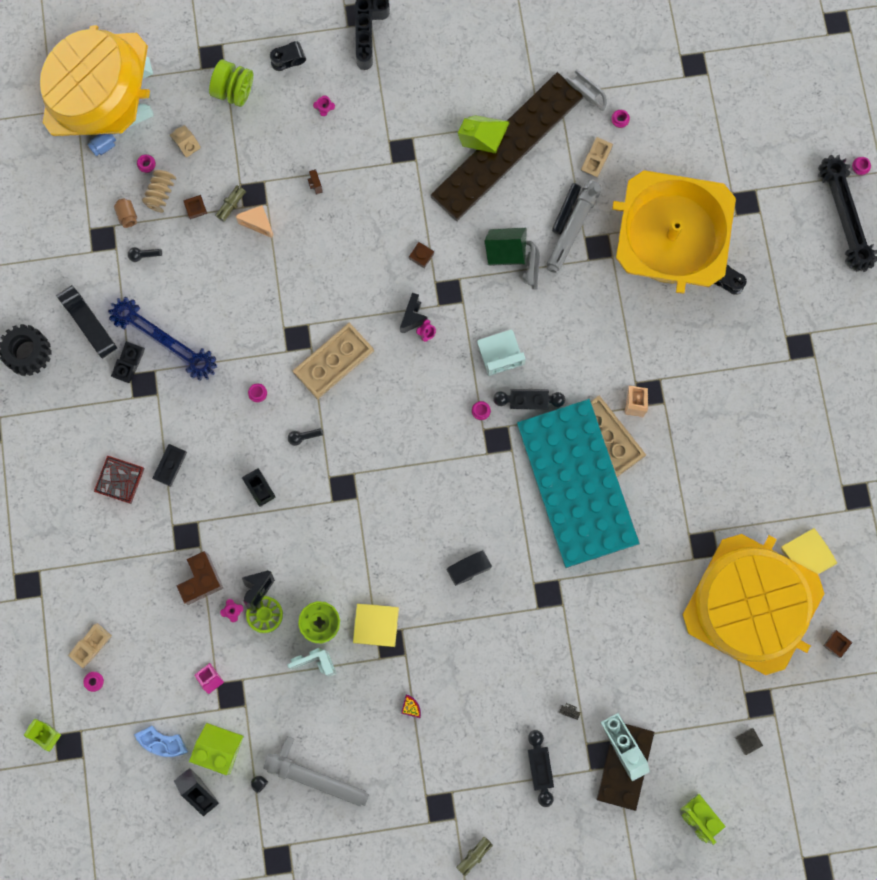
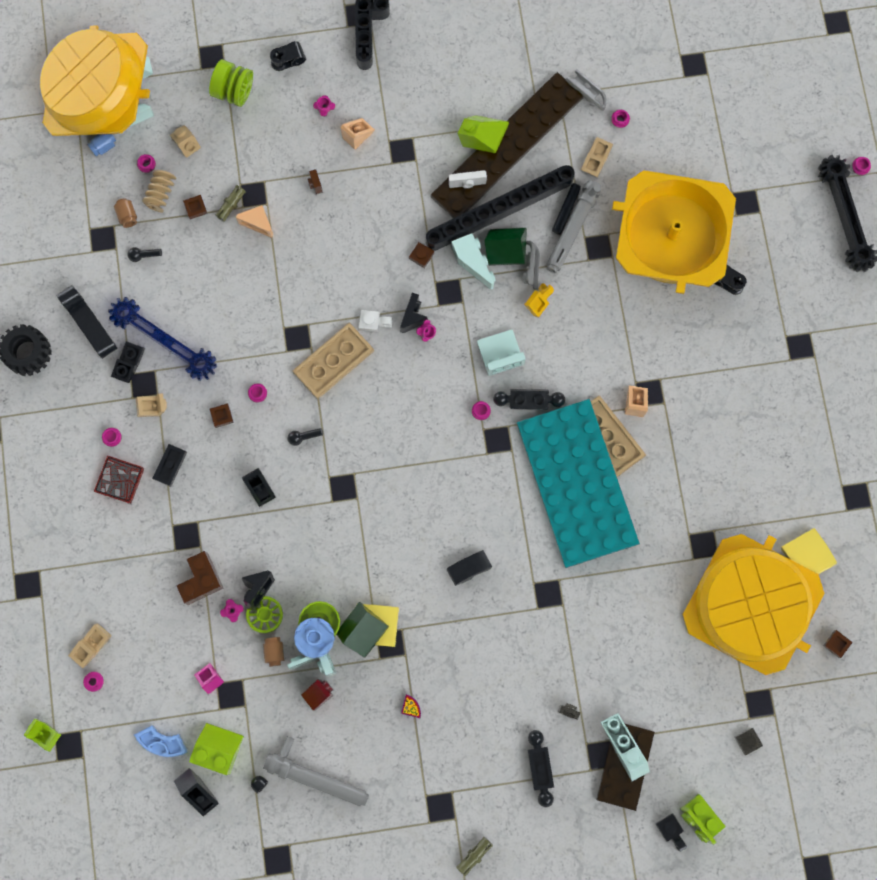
none -> dark pink plate [102,428,122,447]
none -> tan bracket [135,393,167,417]
none -> reddish brown plate [210,403,234,428]
none -> medium nougat brick [263,637,285,667]
none -> light blue tile [294,618,335,659]
none -> dark red slope [301,679,333,711]
none -> dark green slope [336,602,389,658]
none -> light nougat slope [341,118,375,150]
none -> white plate [359,310,393,332]
none -> black beam [426,165,575,251]
none -> white plate [449,170,487,188]
none -> light aqua slope [451,233,496,289]
none -> yellow plate [524,283,554,318]
none -> black plate [655,813,687,852]

